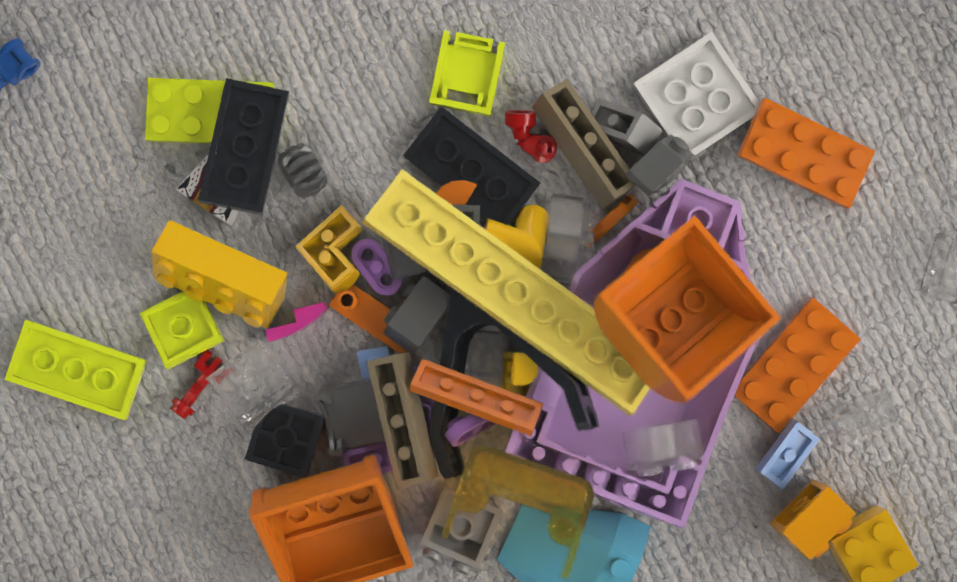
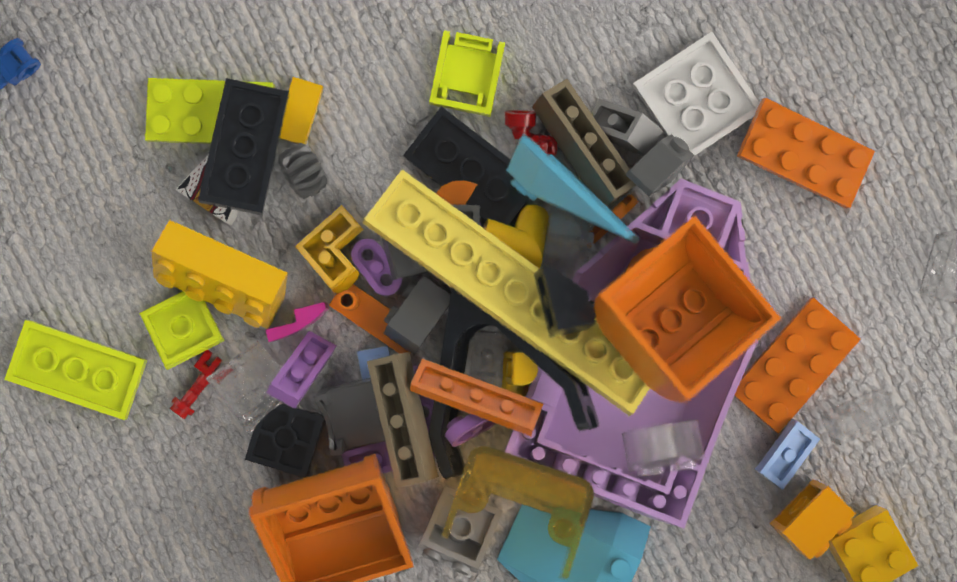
none -> medium lavender plate [266,331,336,409]
none -> yellow tile [280,77,324,145]
none -> medium azure wedge [507,135,640,244]
none -> black slope [534,265,596,337]

